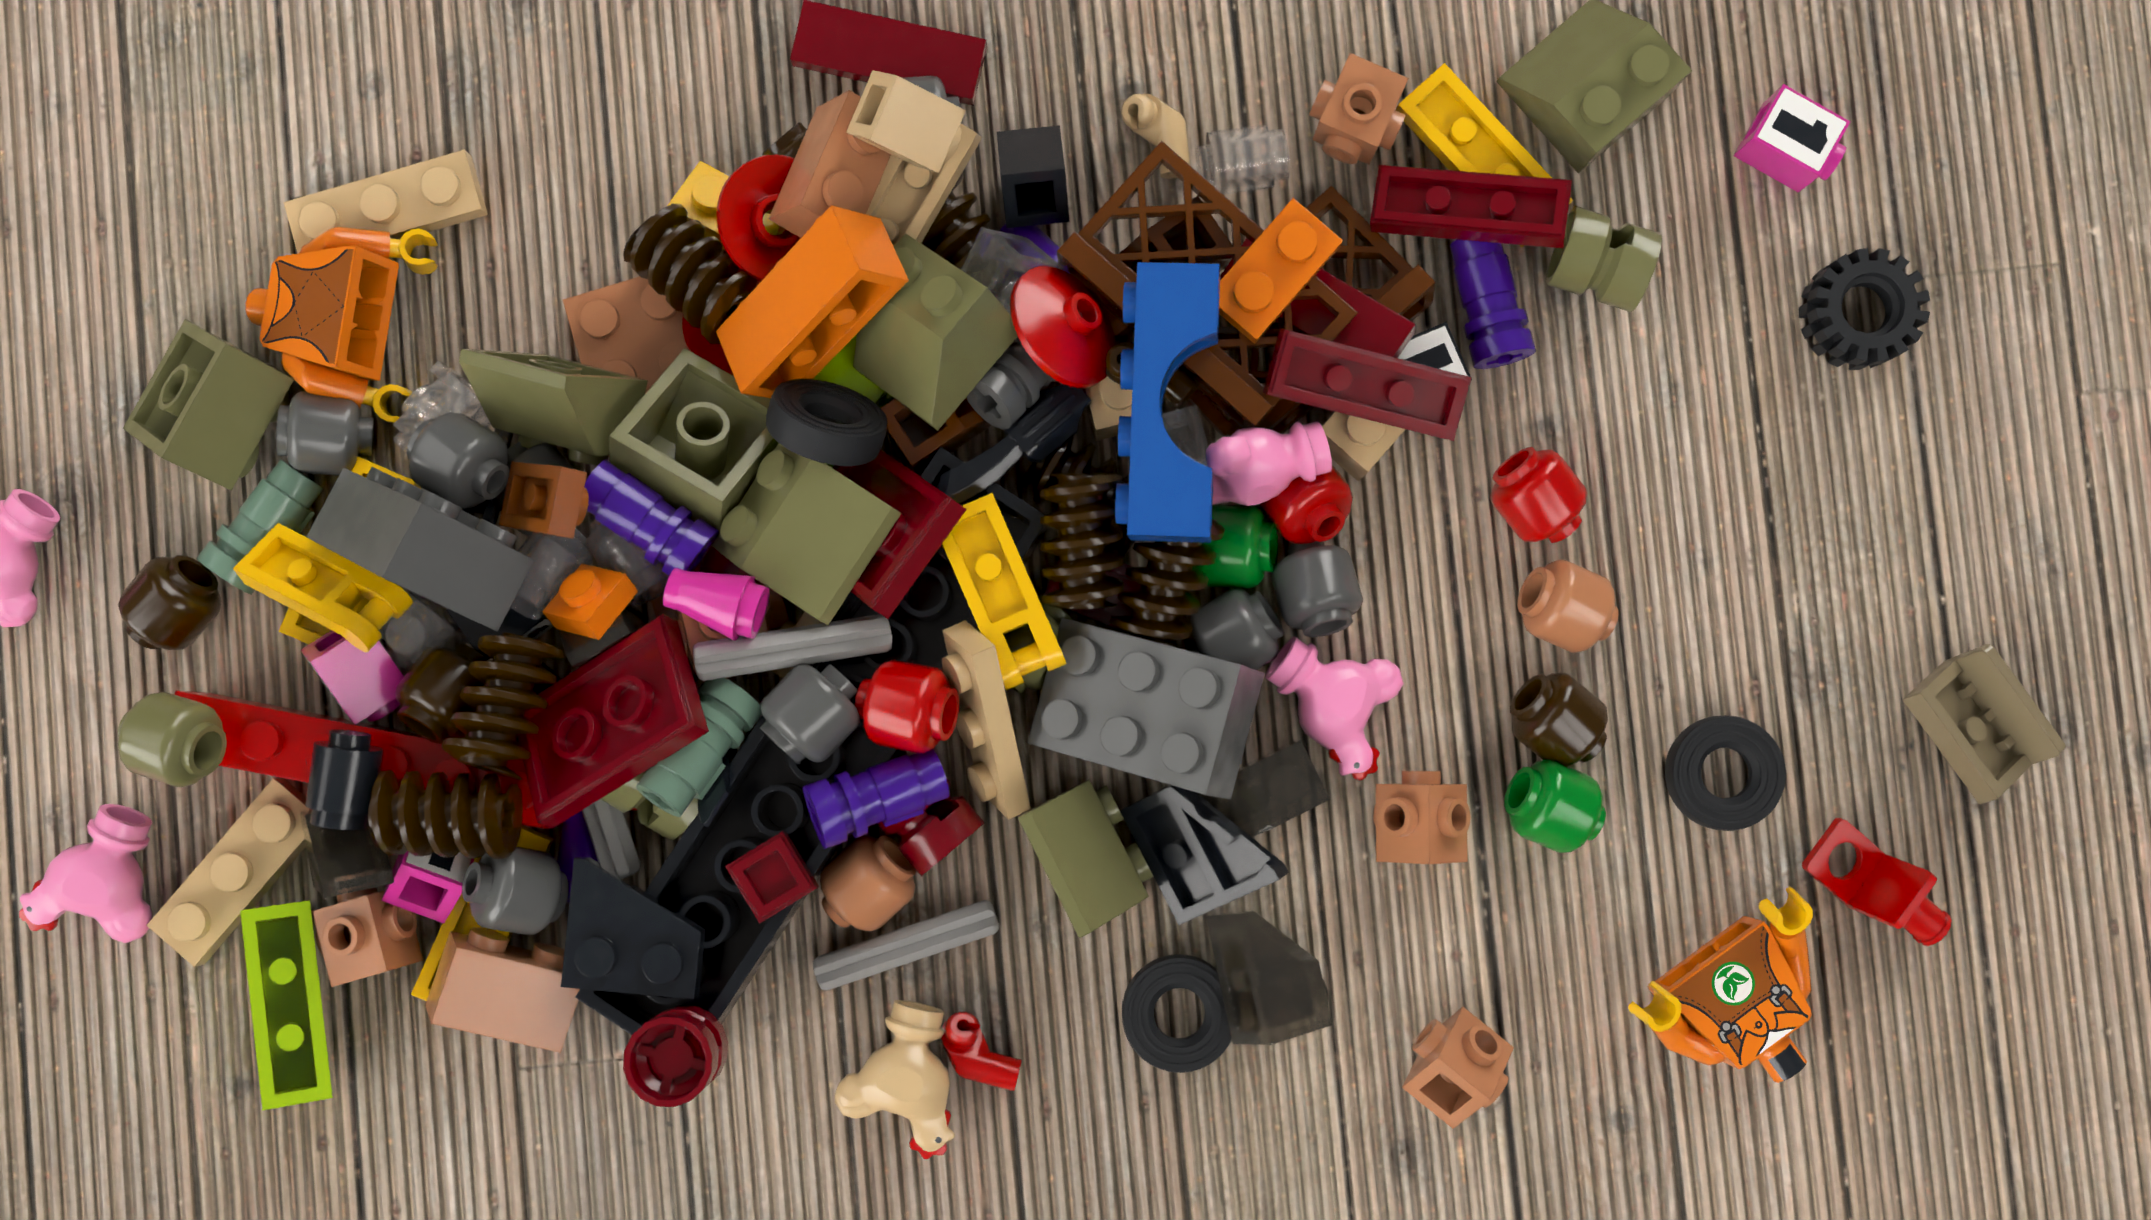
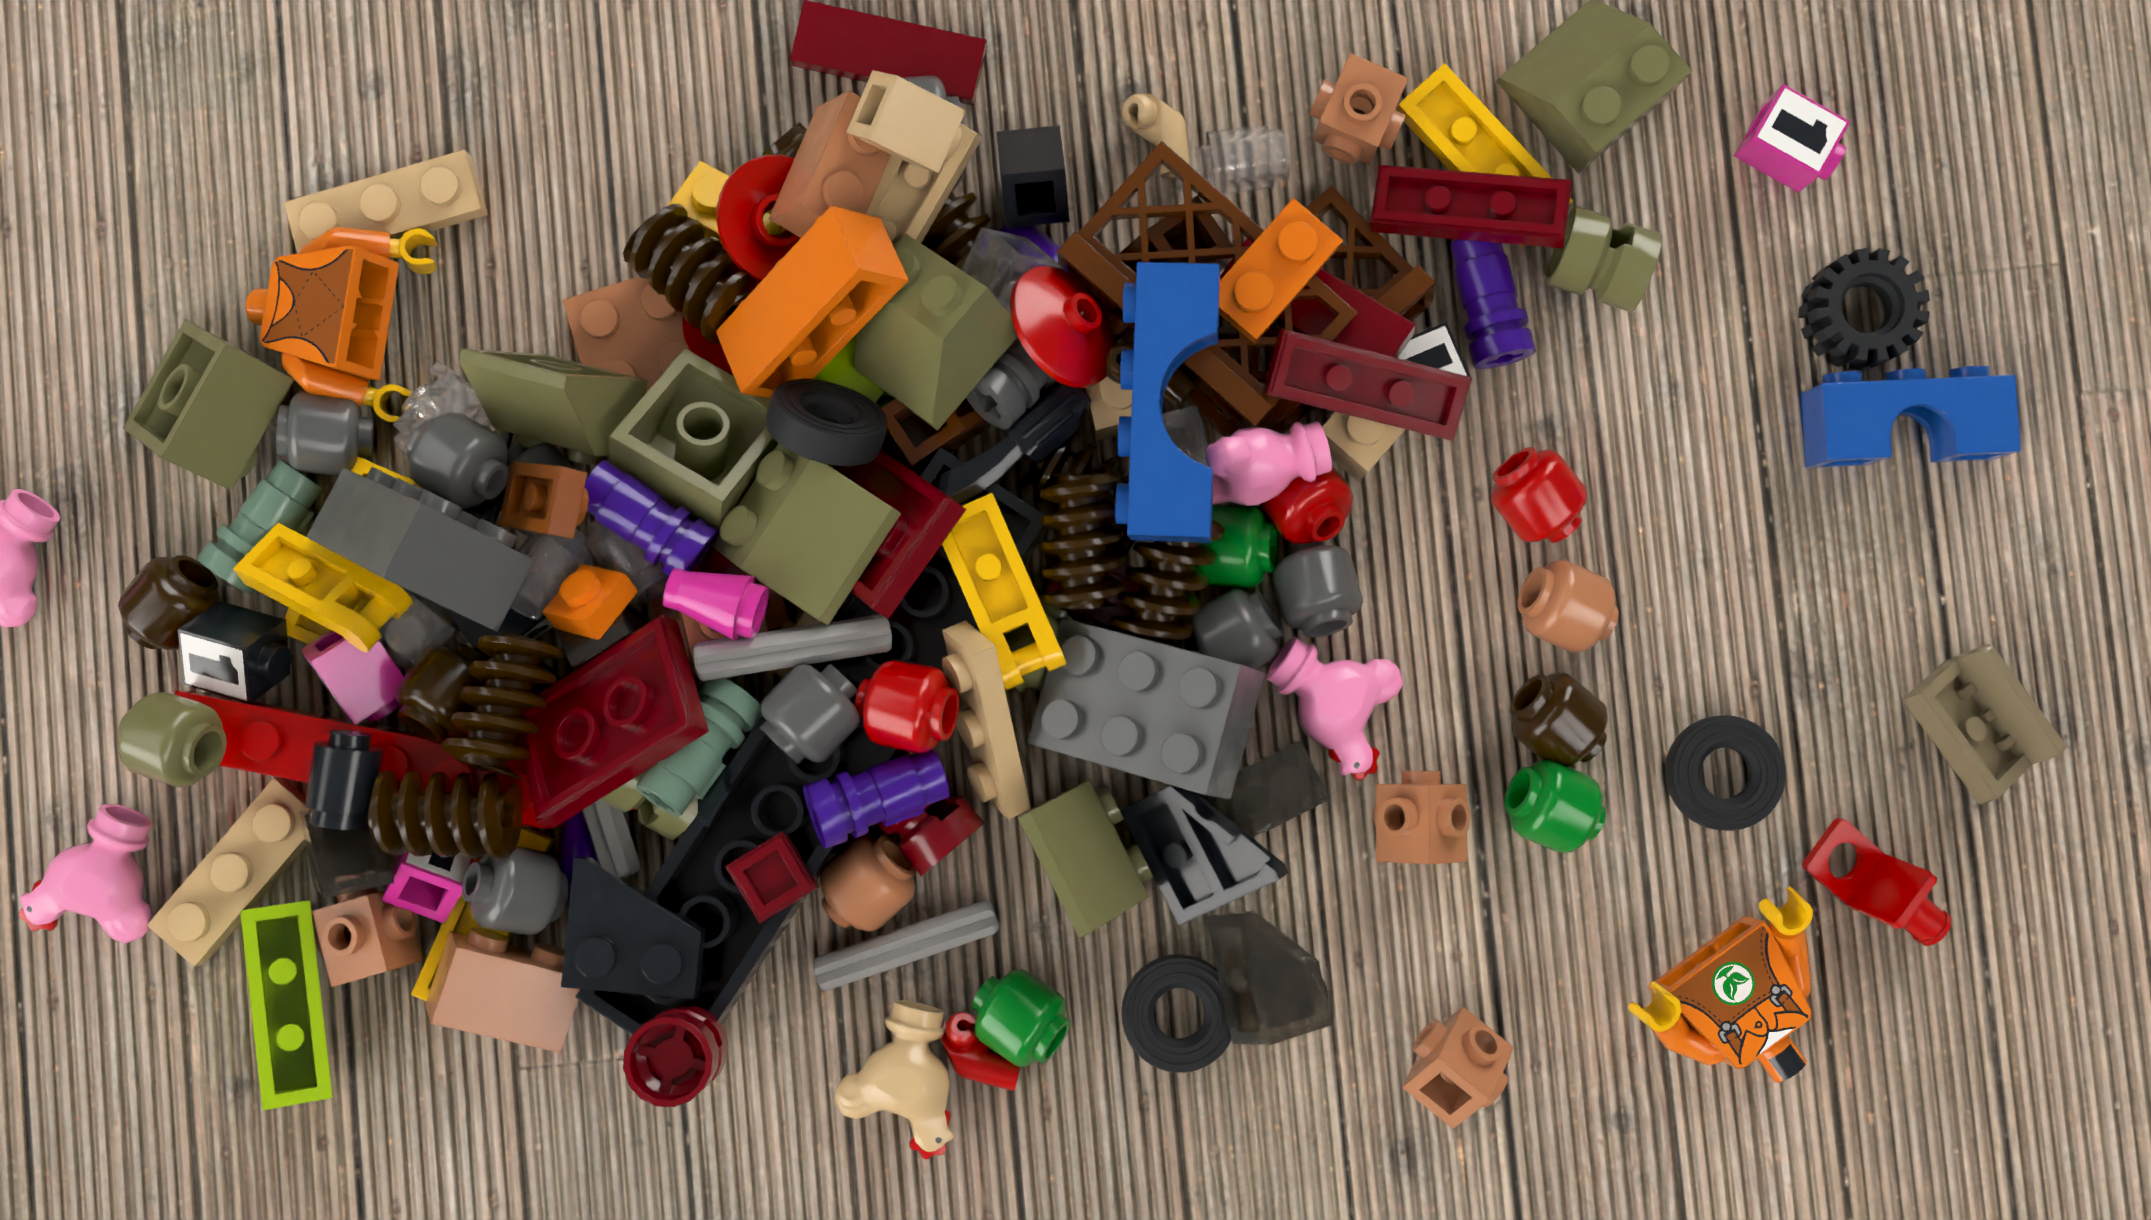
none -> black brick [178,601,292,704]
none -> green head [971,969,1071,1067]
none -> blue arch [1801,366,2021,468]

